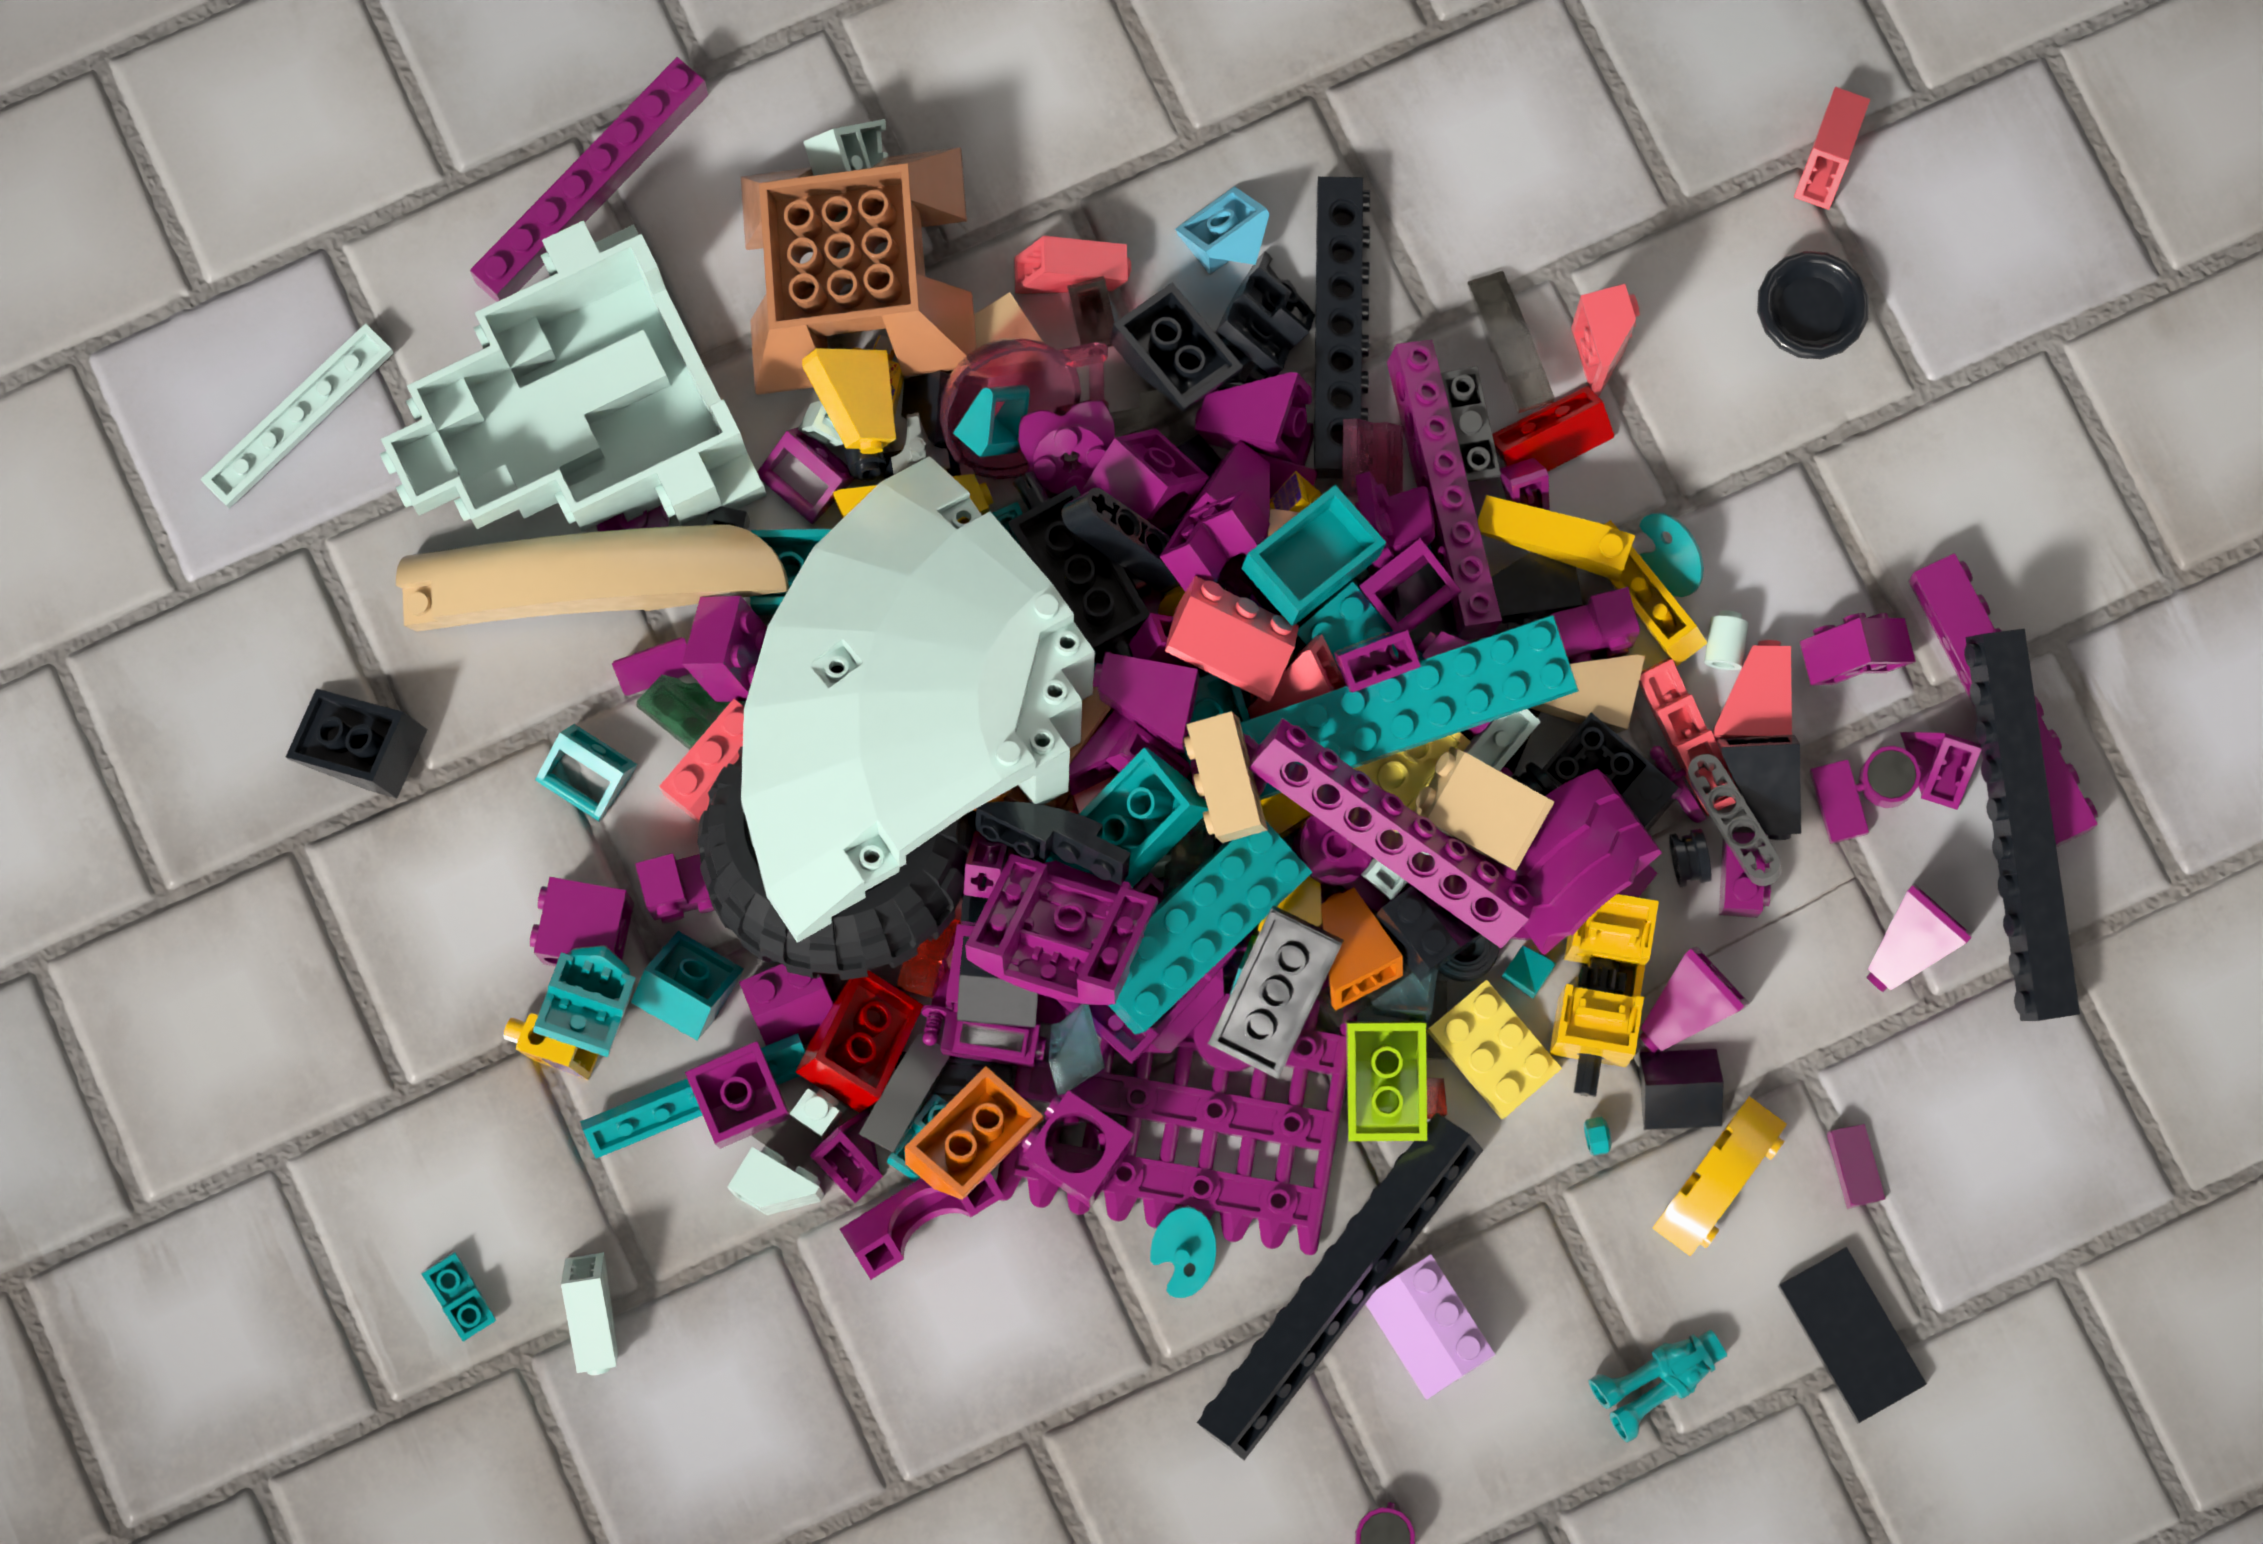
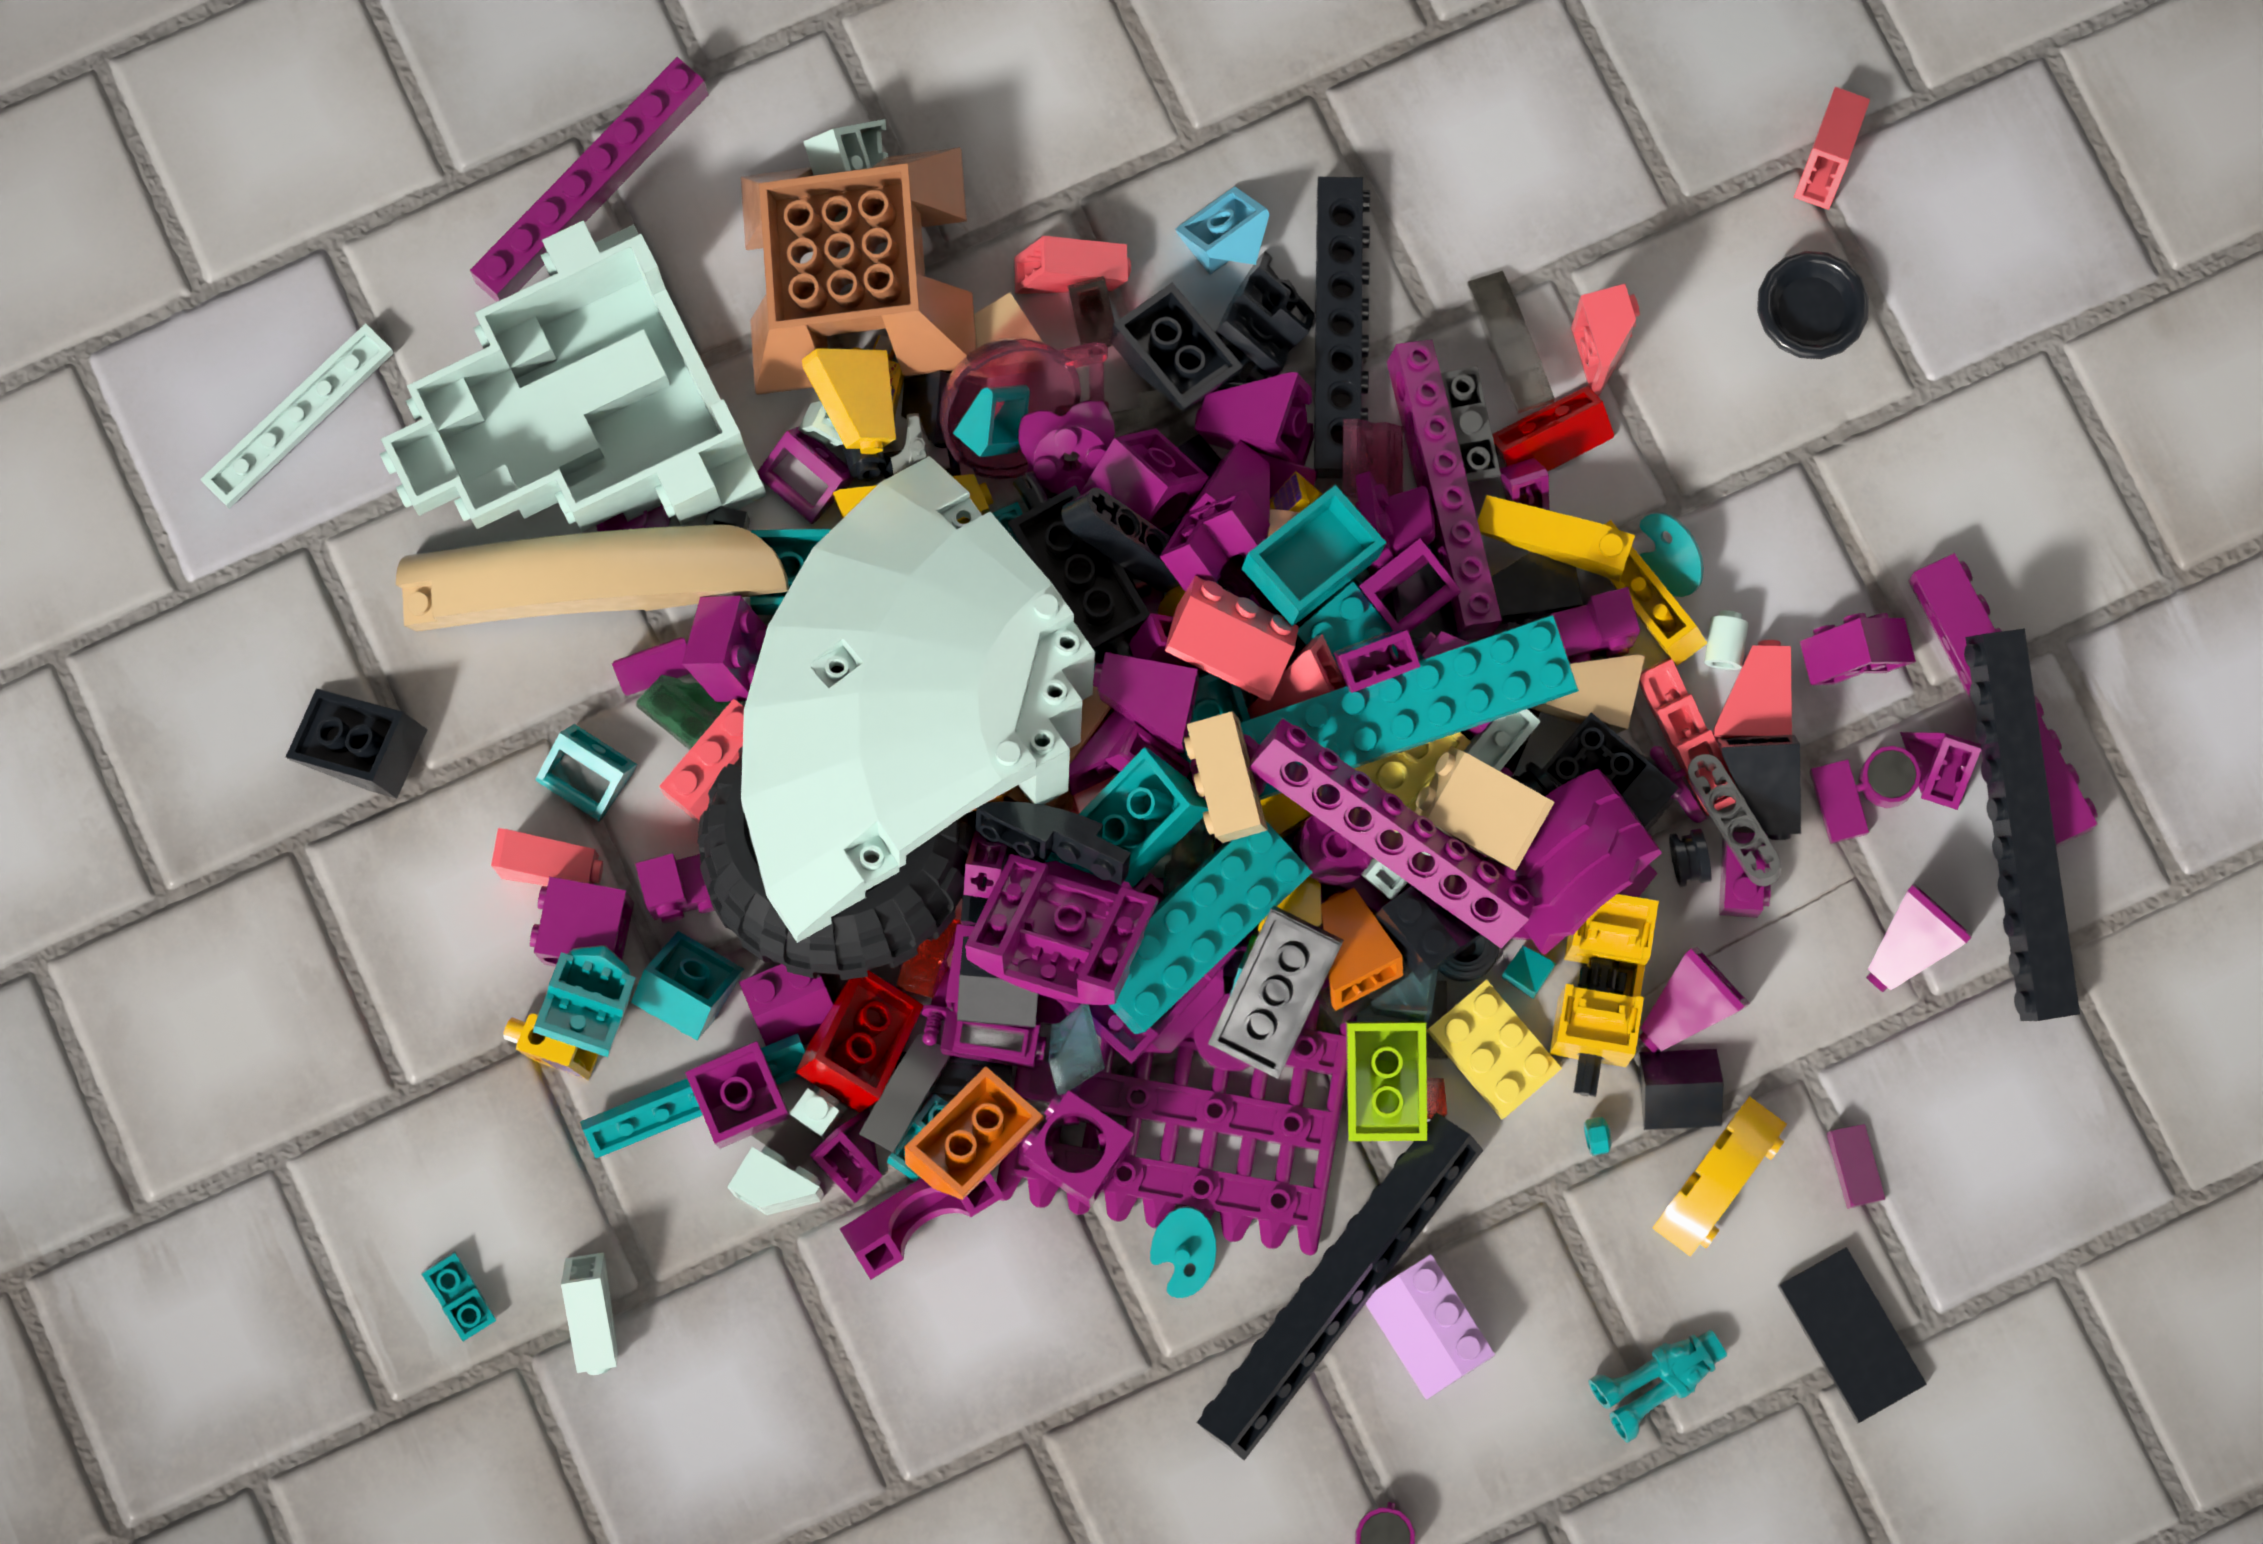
none -> coral slope [491,828,603,886]

